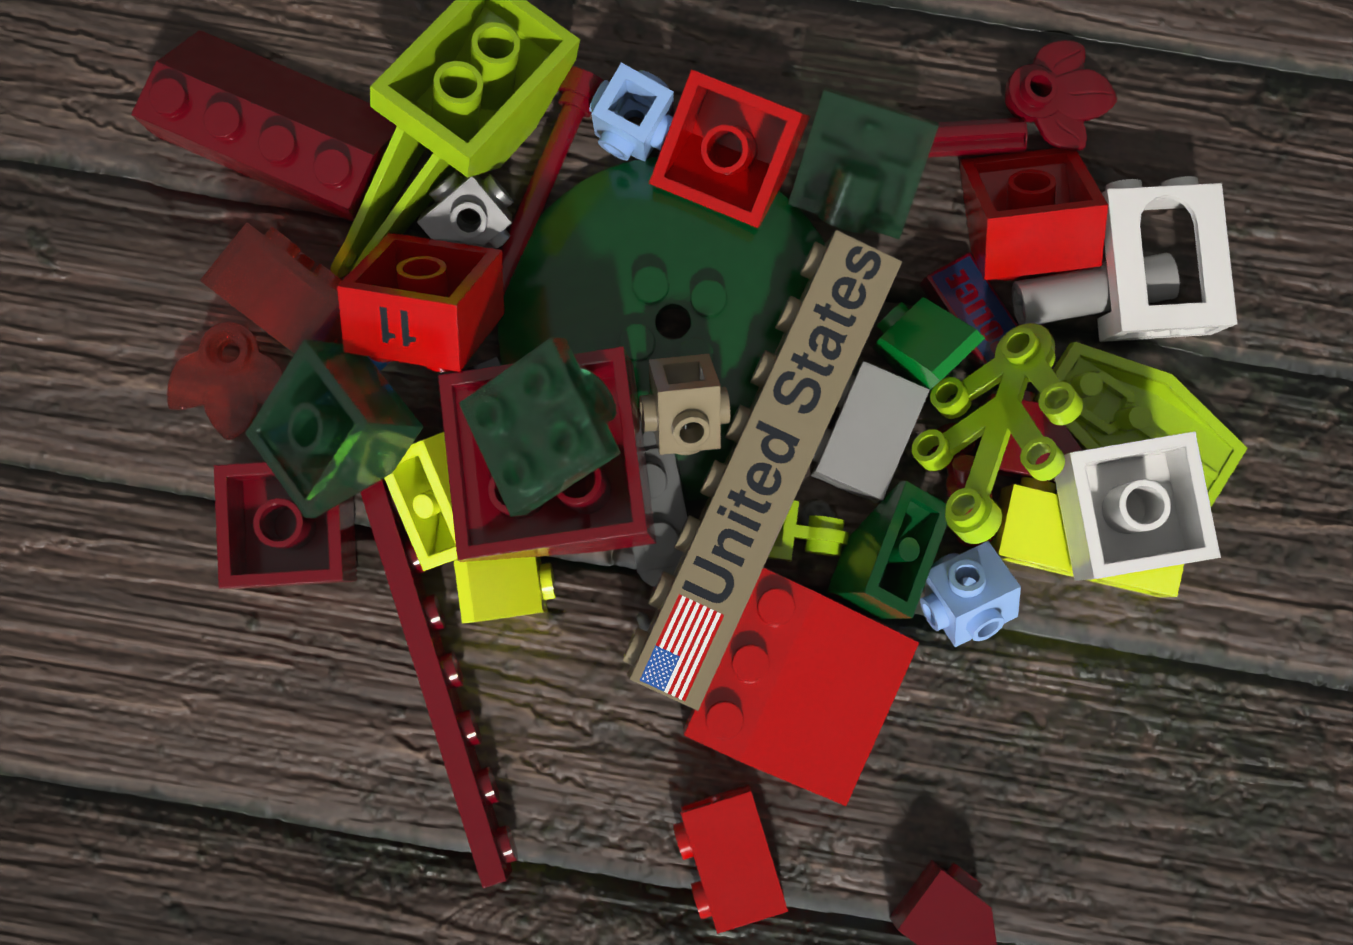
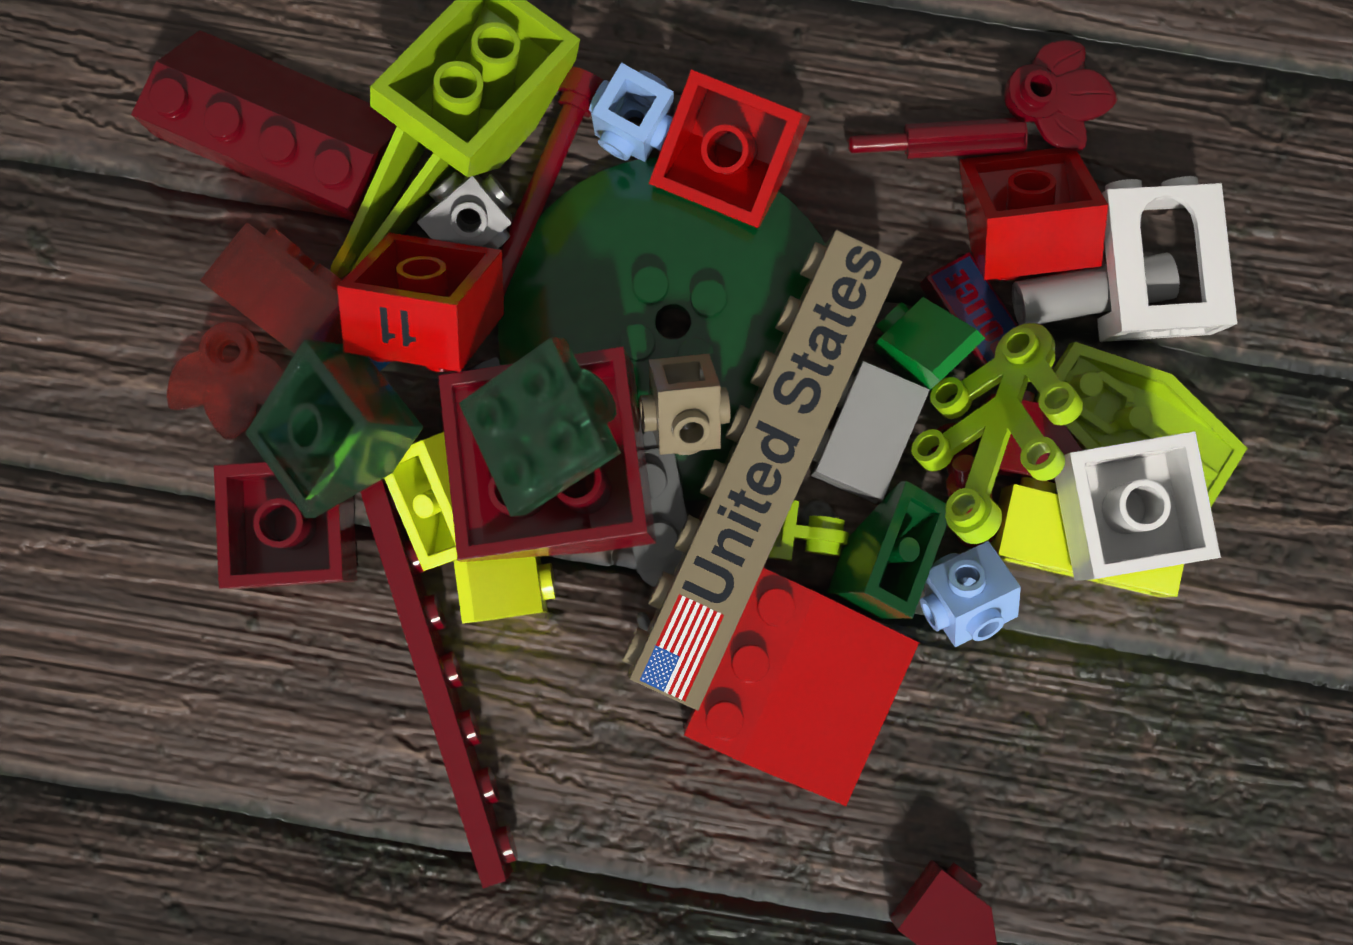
red brick [673,784,788,934] -> none
clear green plate [788,87,939,240] -> none

